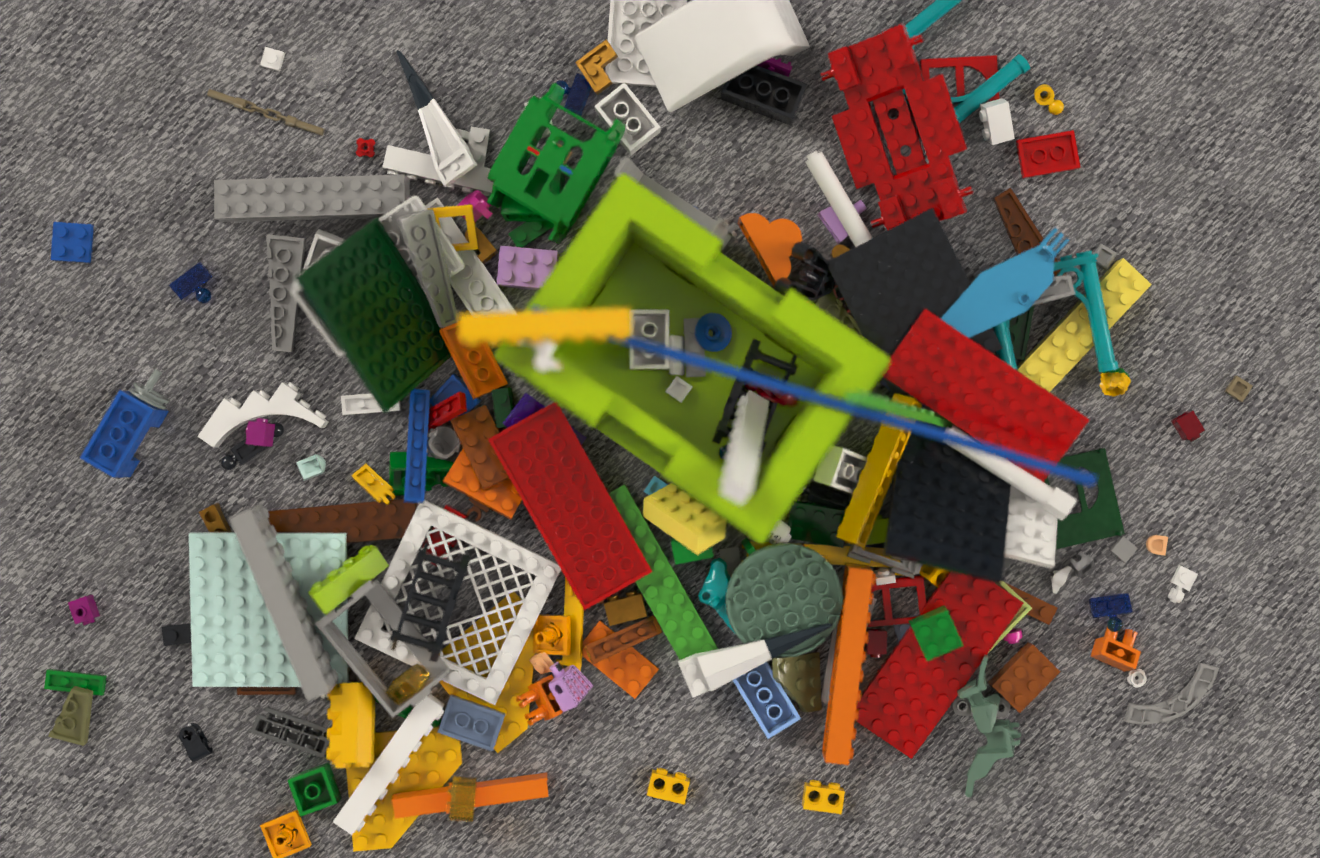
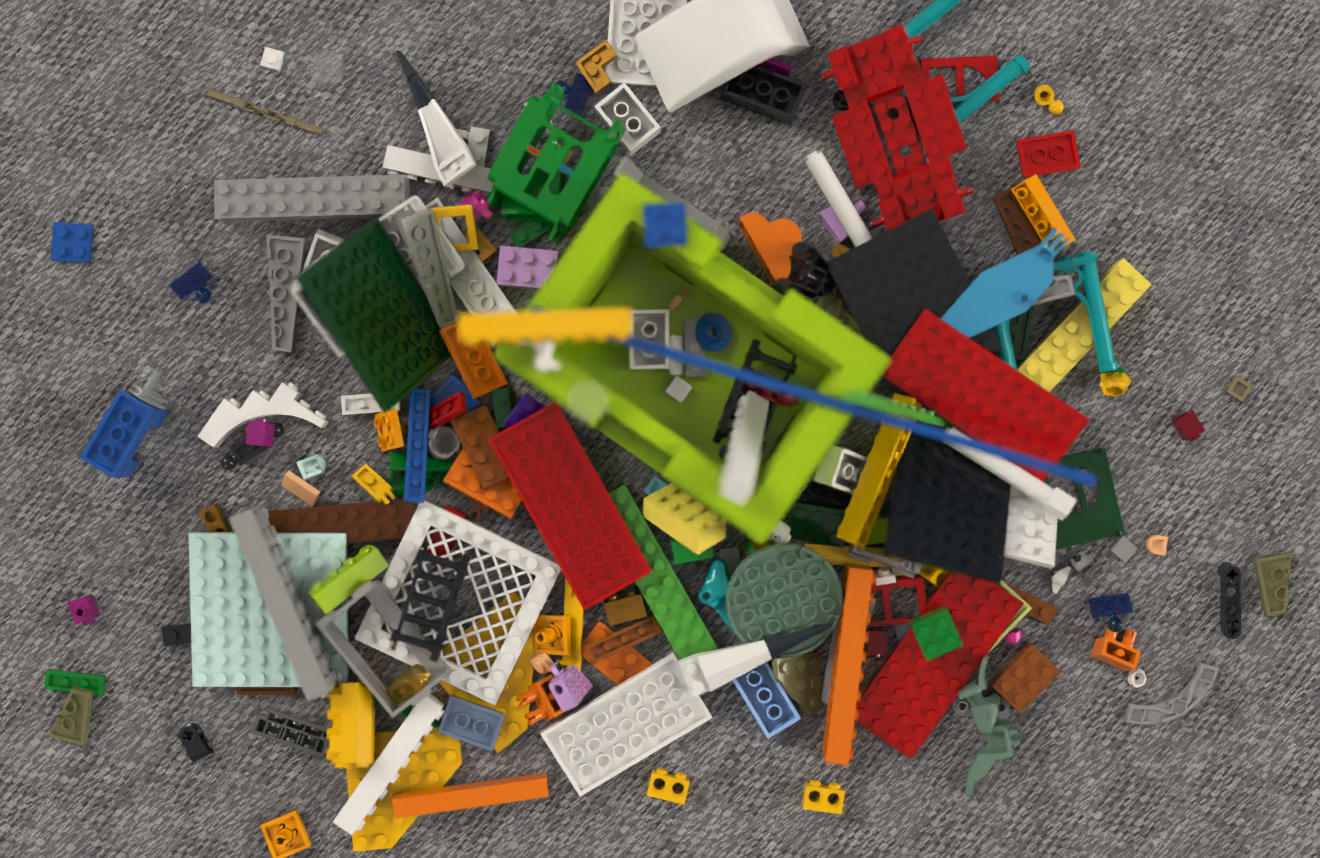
green brick [287,762,342,817] -> none
red plate [356,138,375,158] -> none
clear yellow brick [446,776,477,821] -> none
white brick [979,98,1015,145] -> none
light grey tile [1094,244,1117,270] -> none
white plate [1168,565,1198,603] -> none
none -> light nougat tile [281,471,320,507]
none -> light orange plate [374,408,408,452]
none -> white plate [540,652,712,796]
none -> clear tile [567,380,609,422]
none -> blue plate [643,202,687,248]
none -> light nougat tile [667,288,691,311]
none -> black wheel [832,89,849,110]
none -> light orange brick [1011,174,1076,250]
none -> black beam [1217,562,1241,639]
none -> olive wing [1253,552,1294,616]

